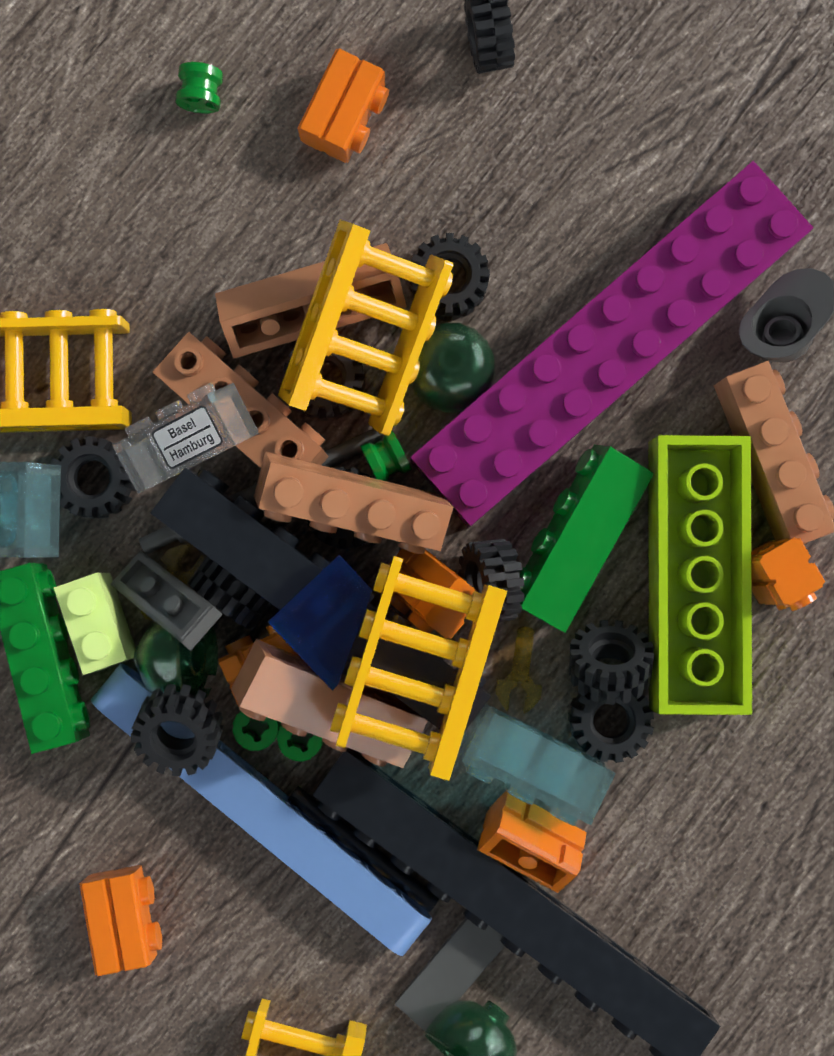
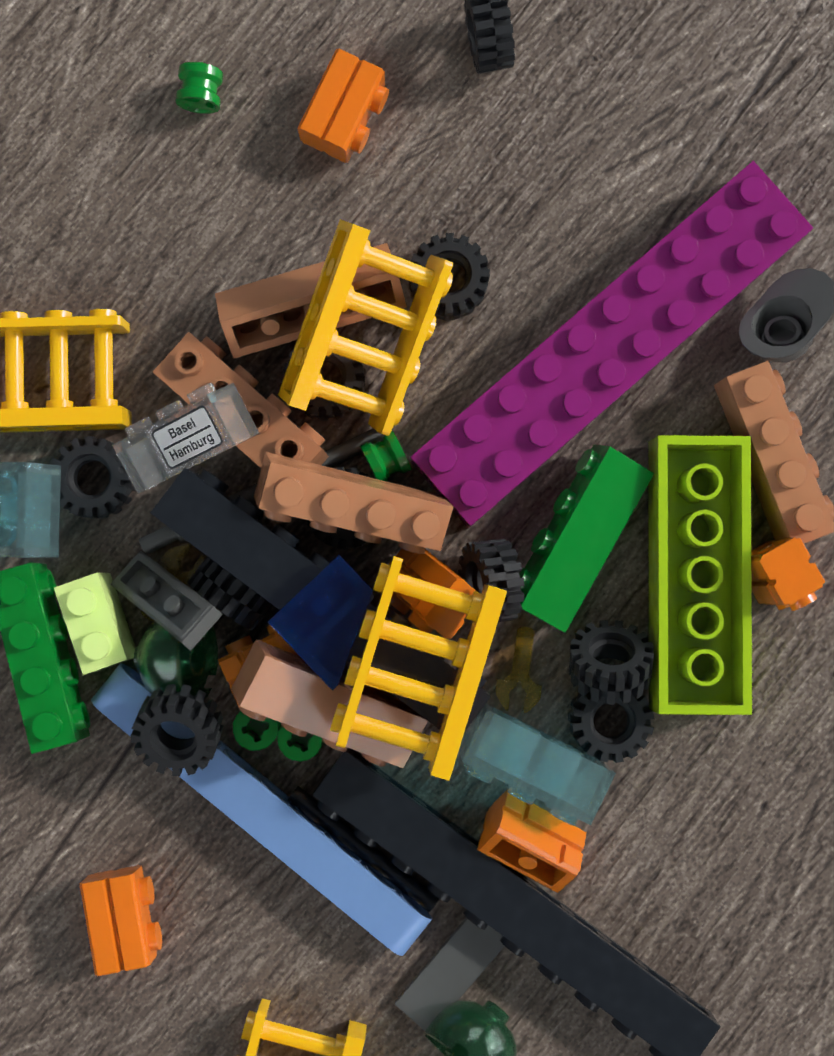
clear green cylinder [410,323,495,413] -> none

